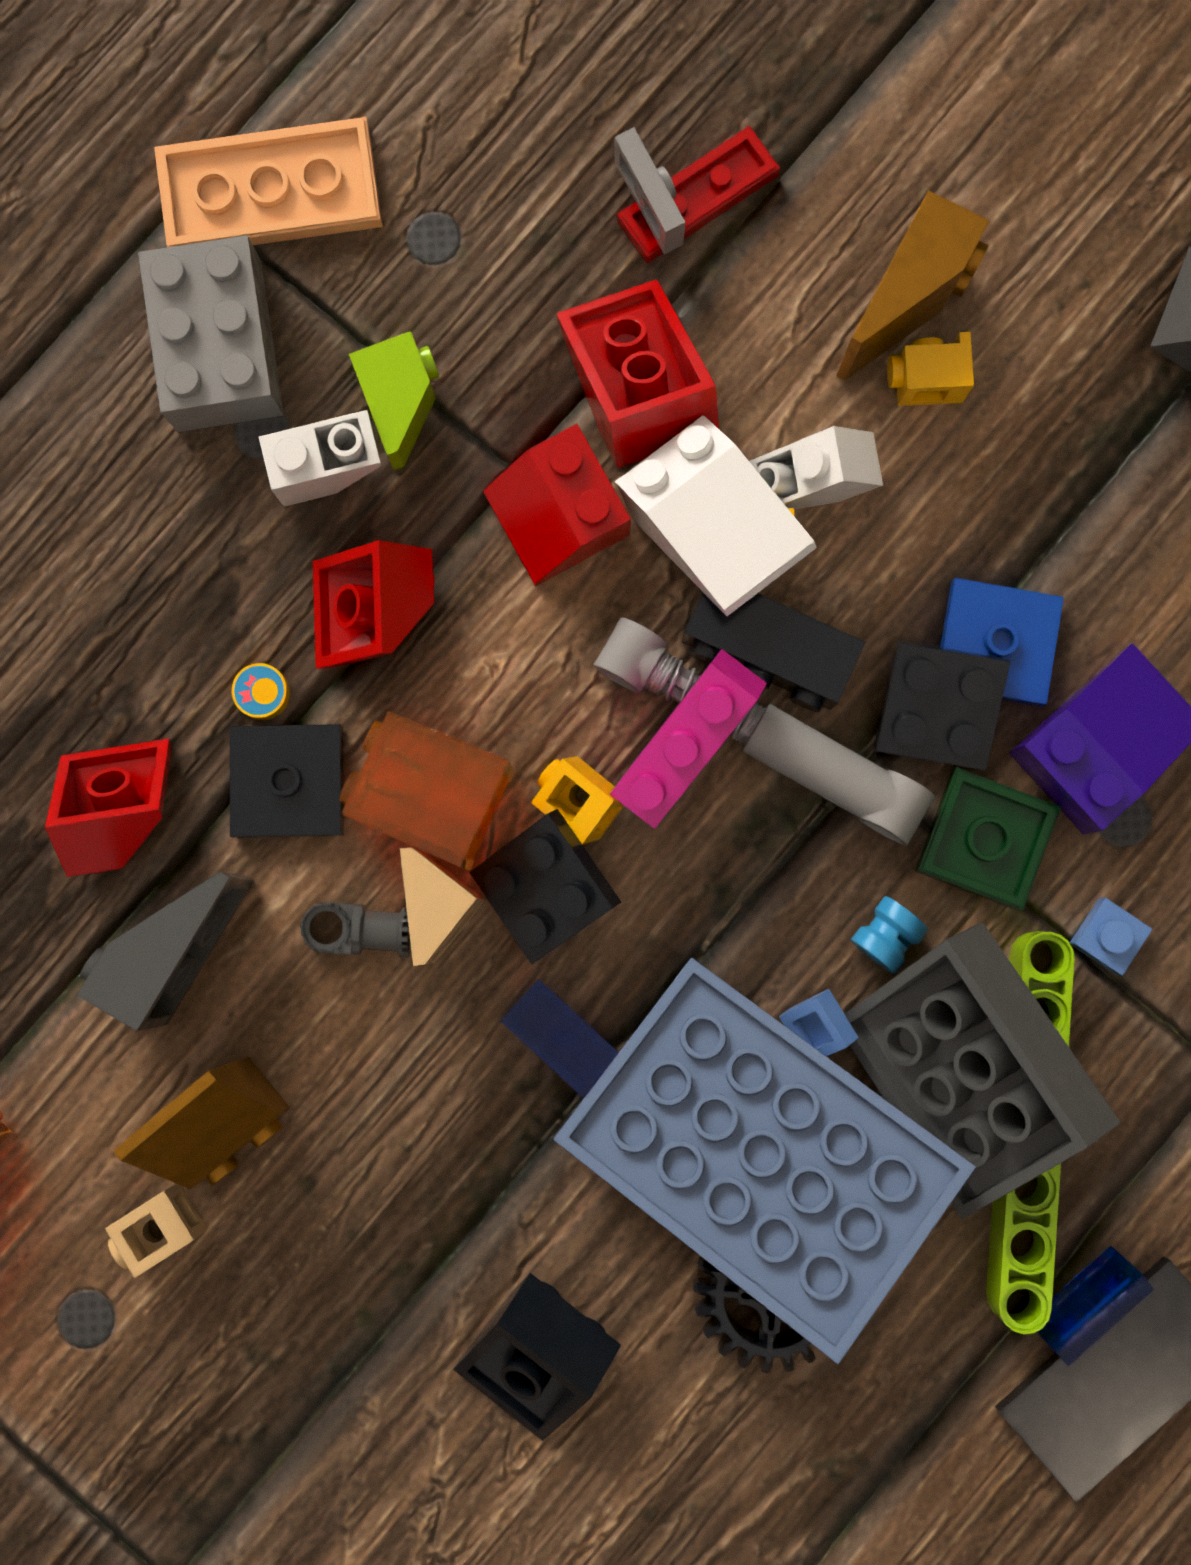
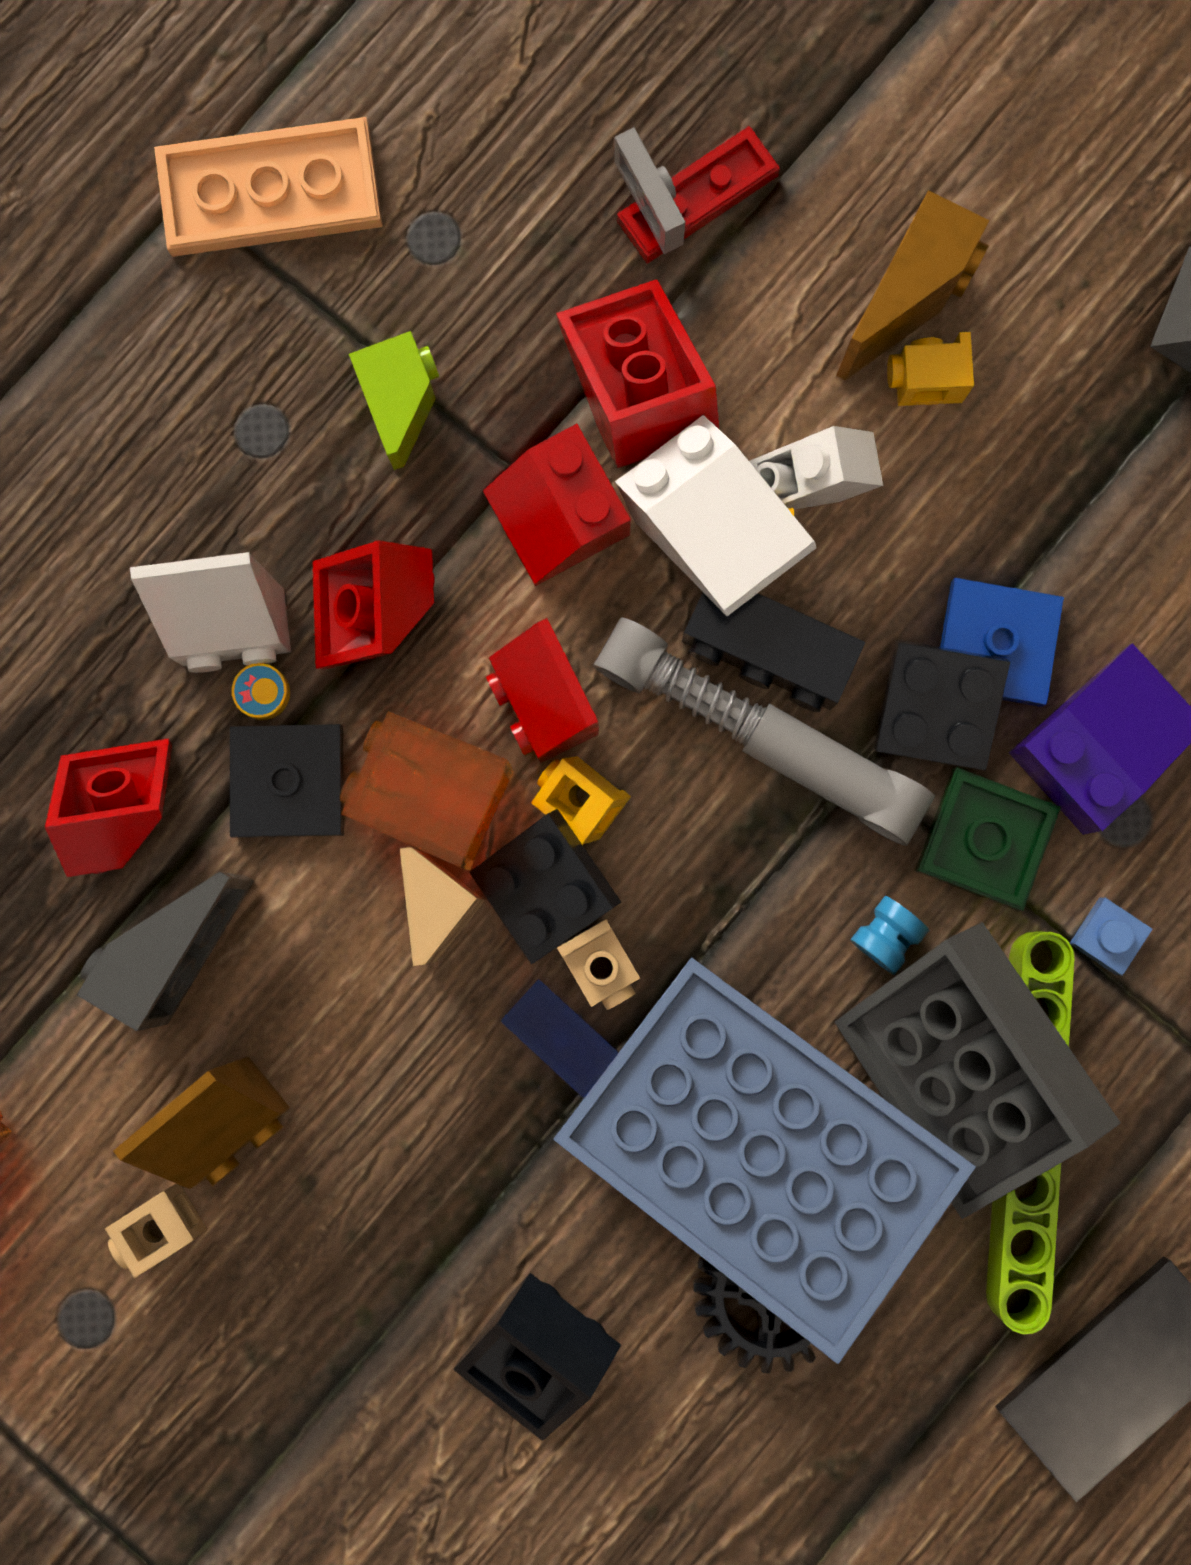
light grey brick [138,235,284,432] -> none
white slope [259,410,382,507] -> none
dark grey connector [300,902,411,958] -> none
dark pink brick [610,649,767,829] -> none
medium blue plate [779,989,859,1057] -> none
clear blue plate [1036,1245,1154,1367] -> none
none -> white slope [130,552,291,673]
none -> red slope [485,618,599,763]
none -> tan brick [557,919,640,1010]

